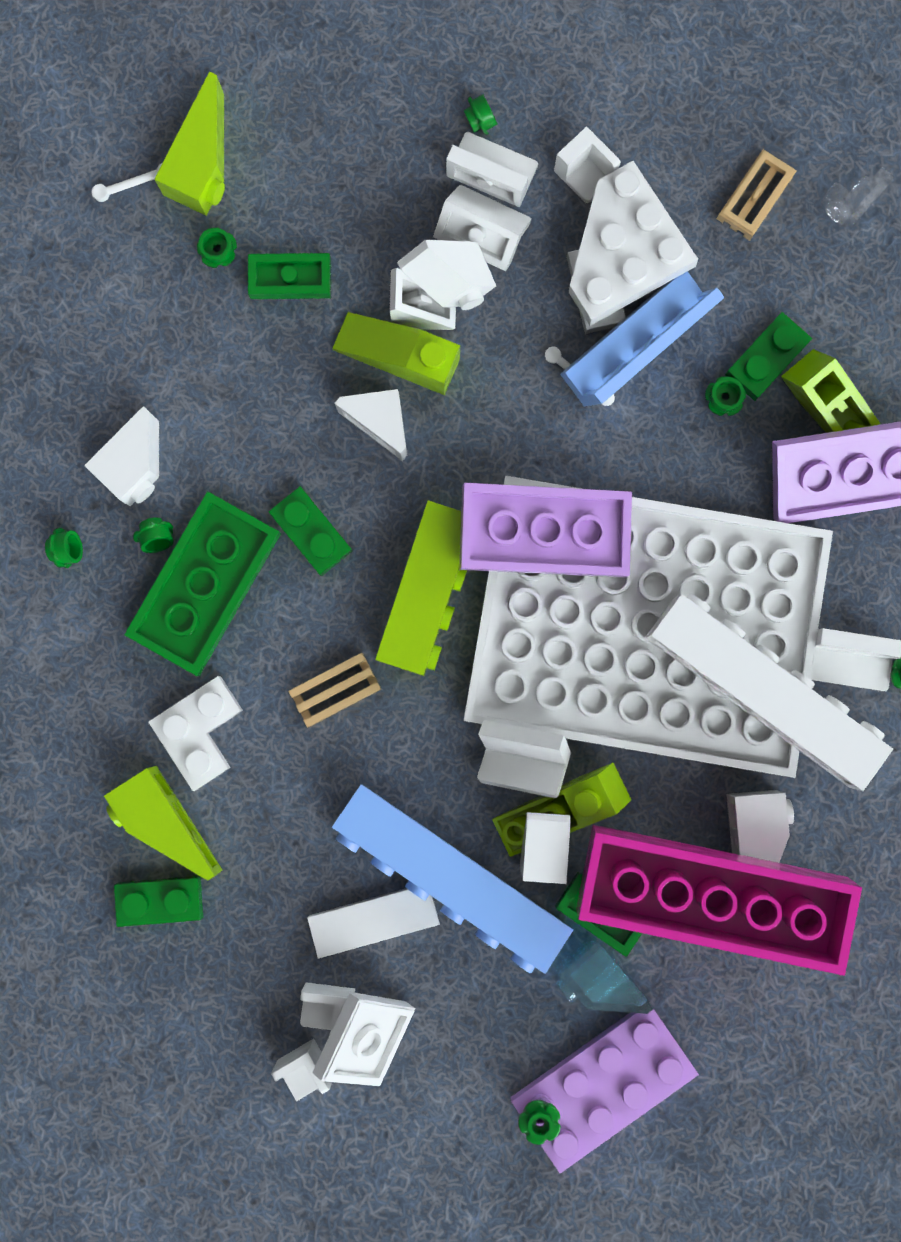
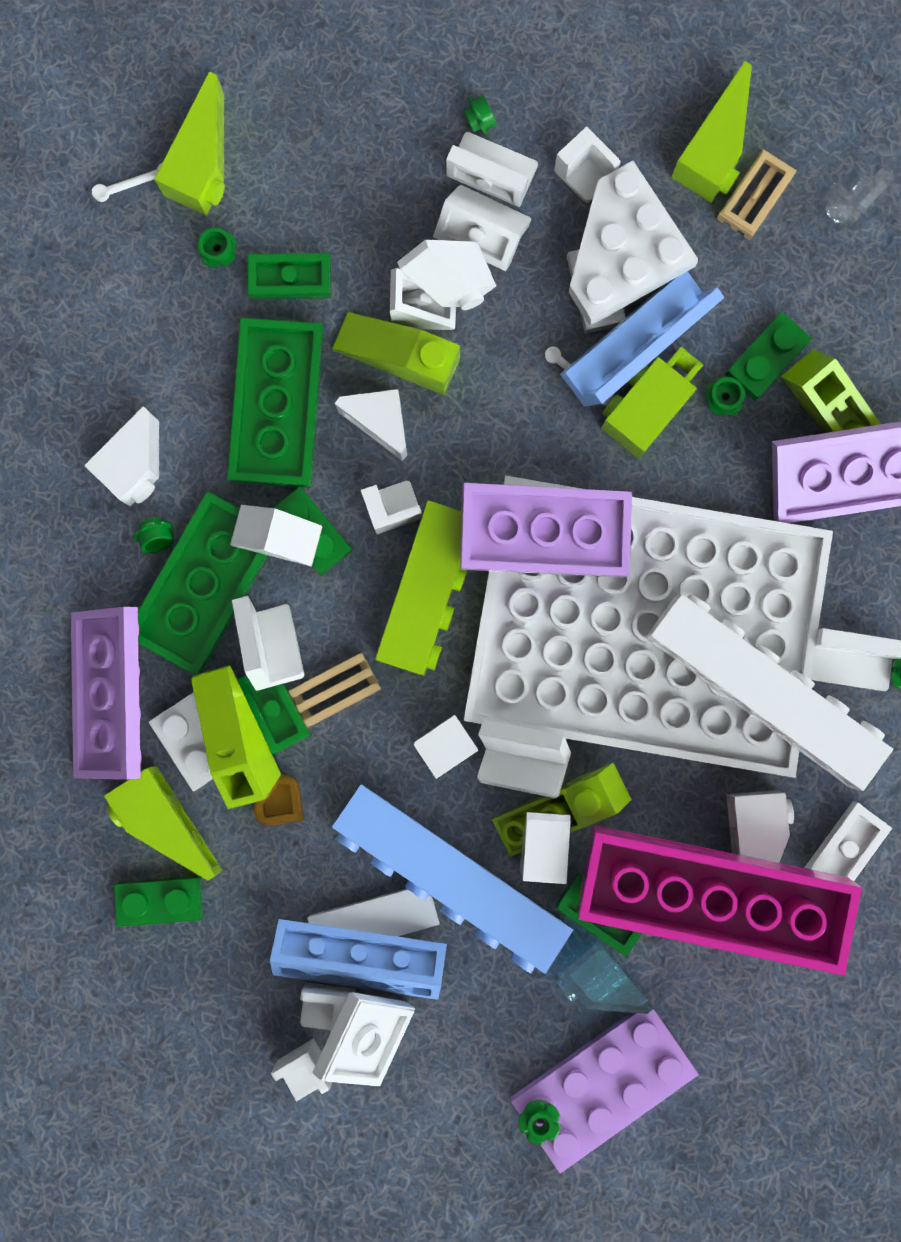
green plate [45,528,83,568] -> none
none -> lavender plate [71,607,142,780]
none -> lime slope [191,665,281,809]
none -> green plate [227,318,324,488]
none -> white slope [230,505,322,567]
none -> white panel [232,596,304,691]
none -> green plate [237,675,312,755]
none -> pearl gold tile [253,774,305,825]
none -> light blue fence [270,919,447,1000]
none -> white panel [361,481,423,535]
none -> white panel [414,715,478,779]
none -> lime brick [601,346,704,459]
none -> lime slope [671,61,752,203]
none -> white plate [804,801,892,881]

